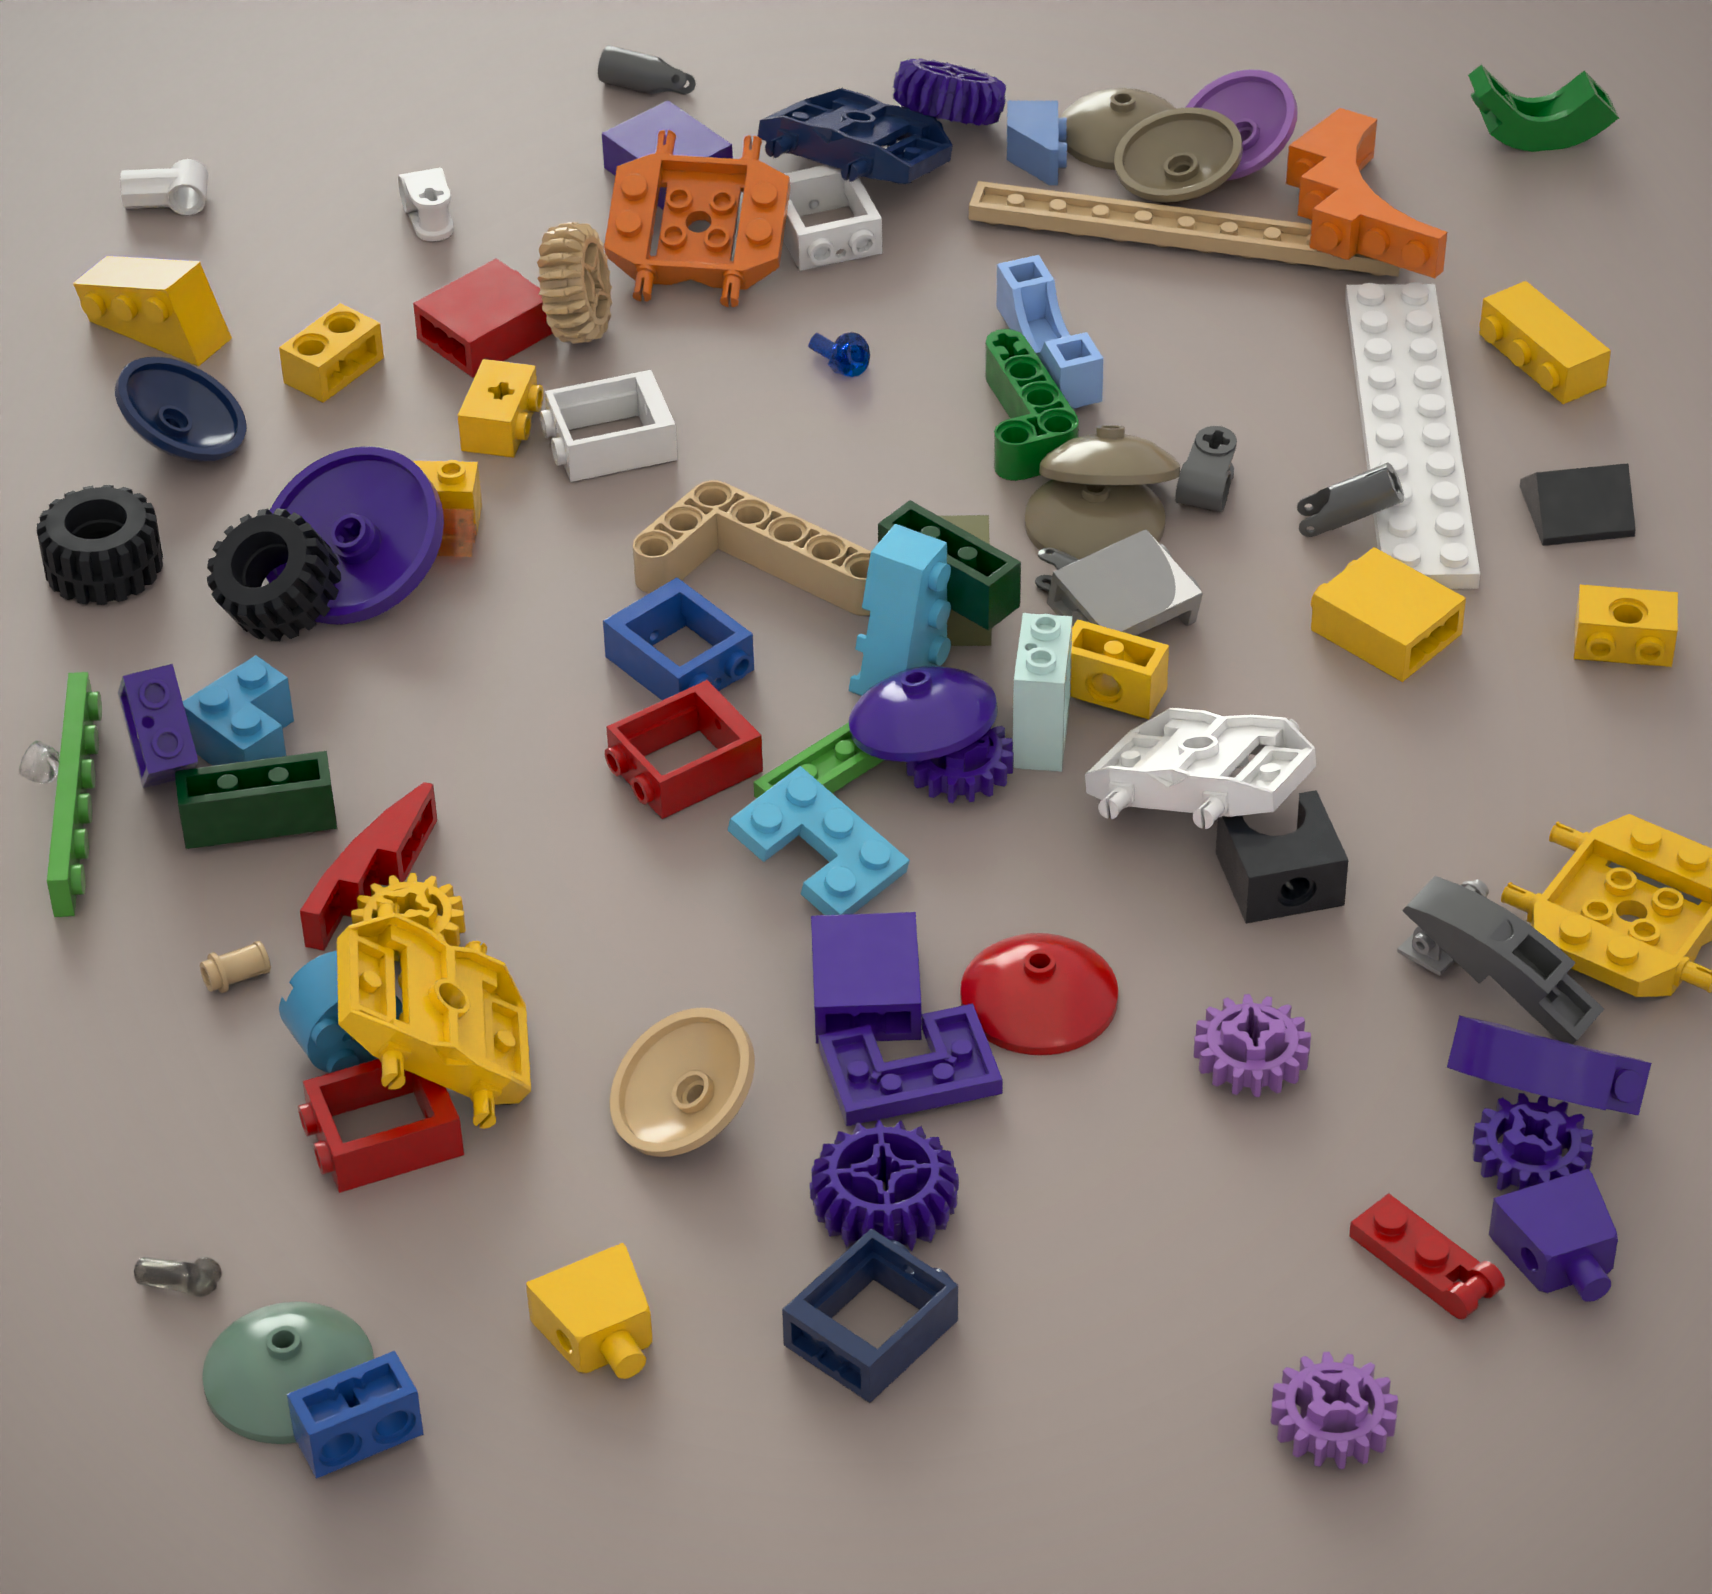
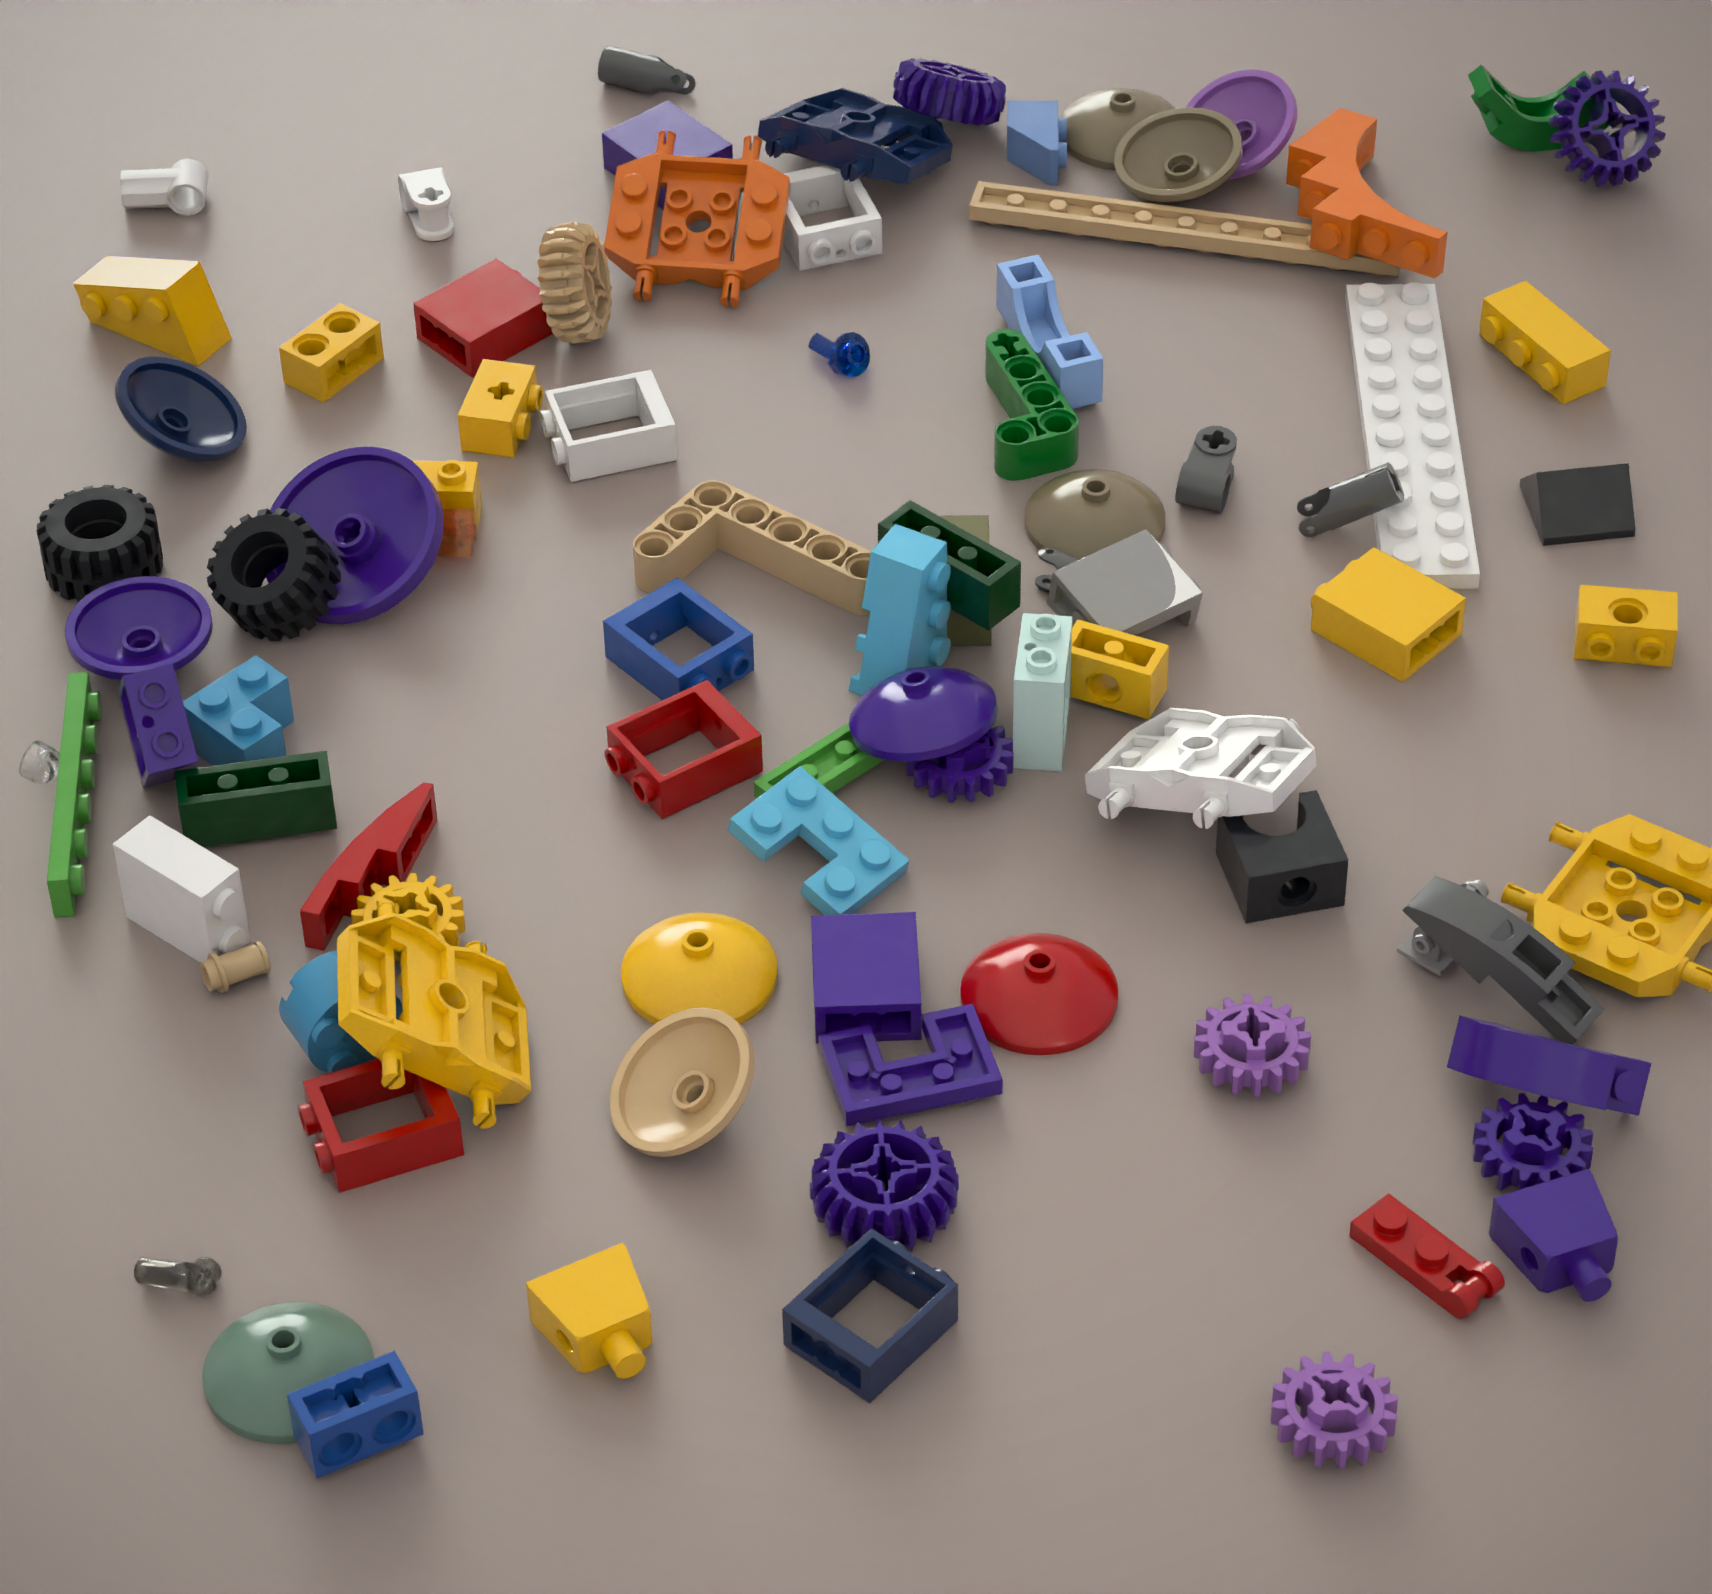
dark tan dish [1040,425,1180,485] -> none
none -> dark purple dish [65,576,213,681]
none -> white brick [113,815,251,962]
none -> yellow dish [621,912,778,1024]
none -> dark purple gear [1548,70,1666,187]

